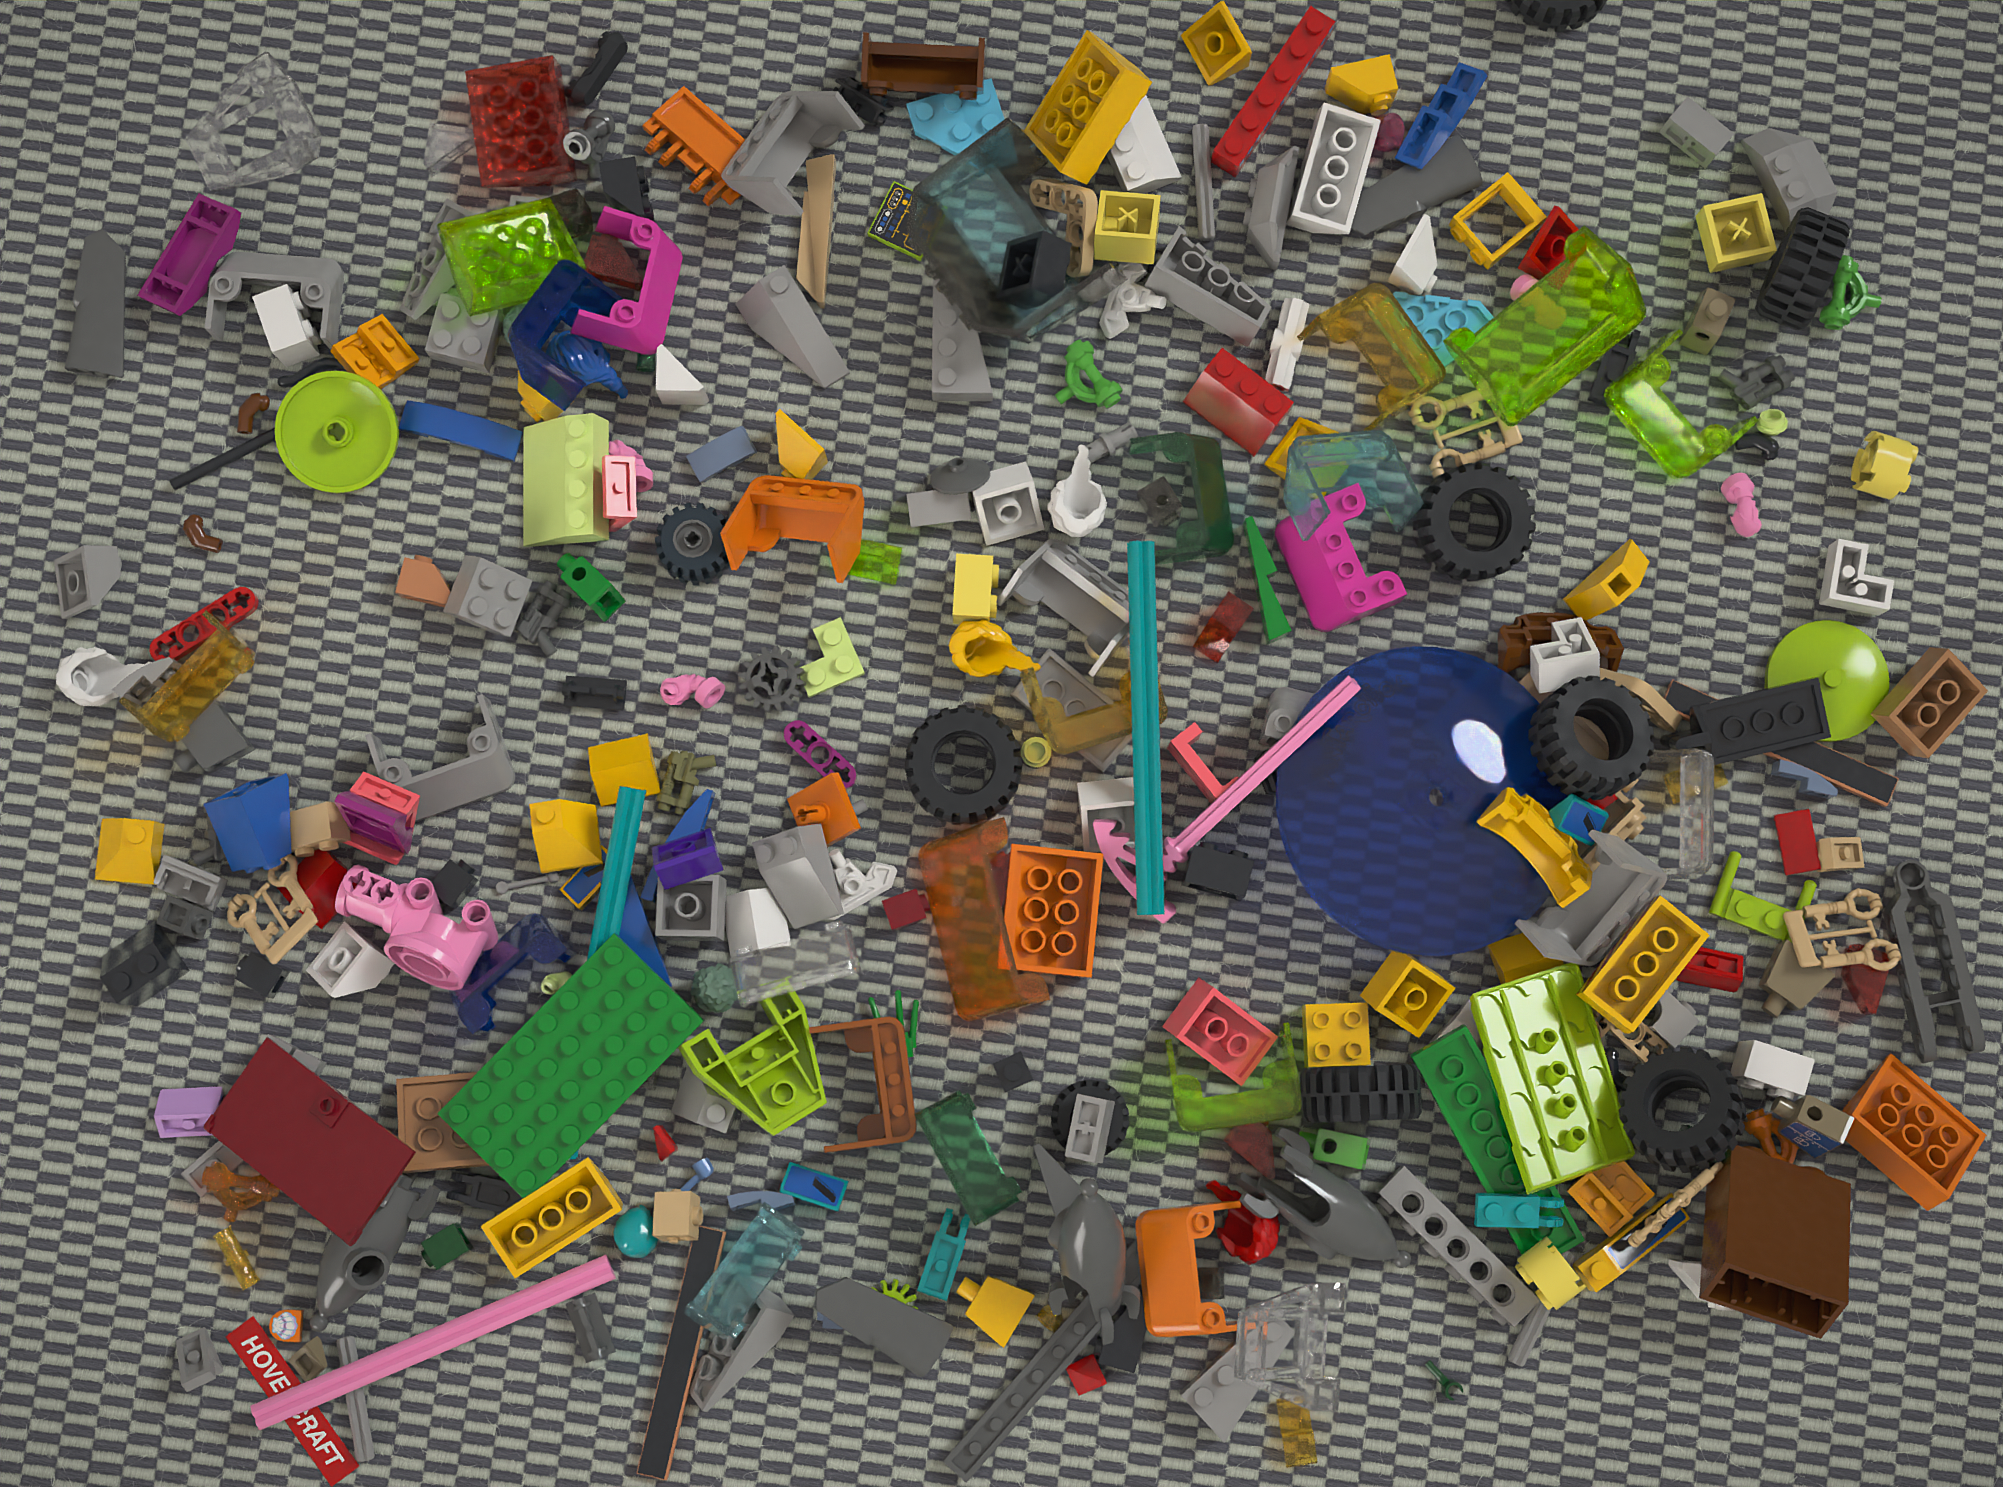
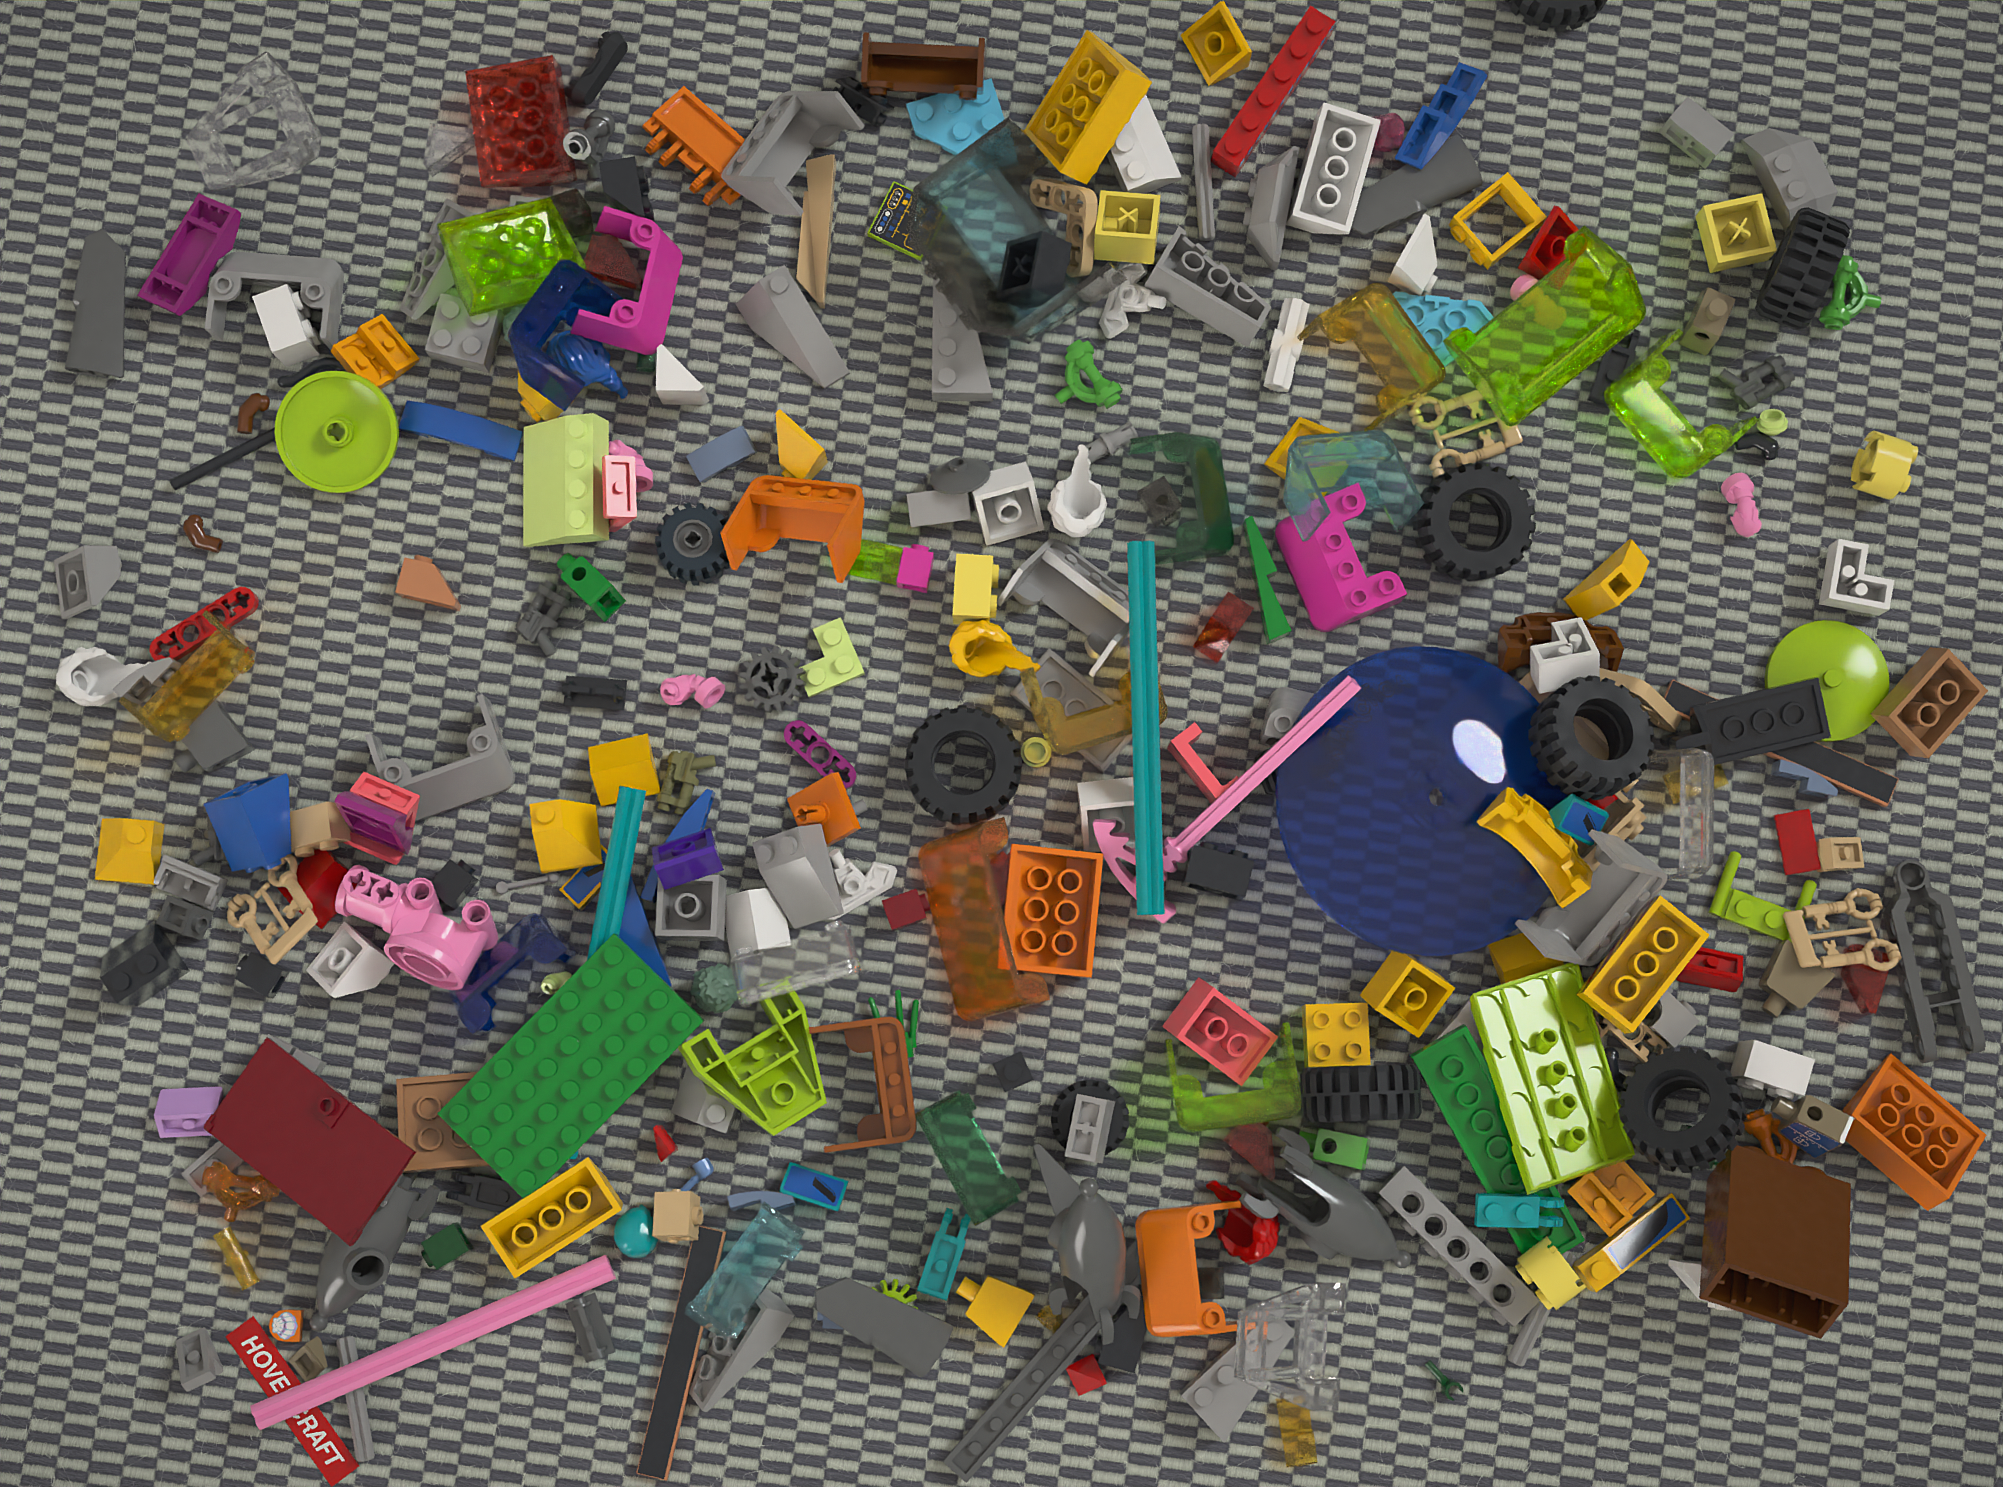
light grey brick [443,555,533,637] -> none
red slope [1183,348,1294,457] -> none
yellow slope [1325,54,1398,116] -> none
tan piece [1628,1162,1723,1247] -> none
none -> dark pink brick [896,544,934,593]

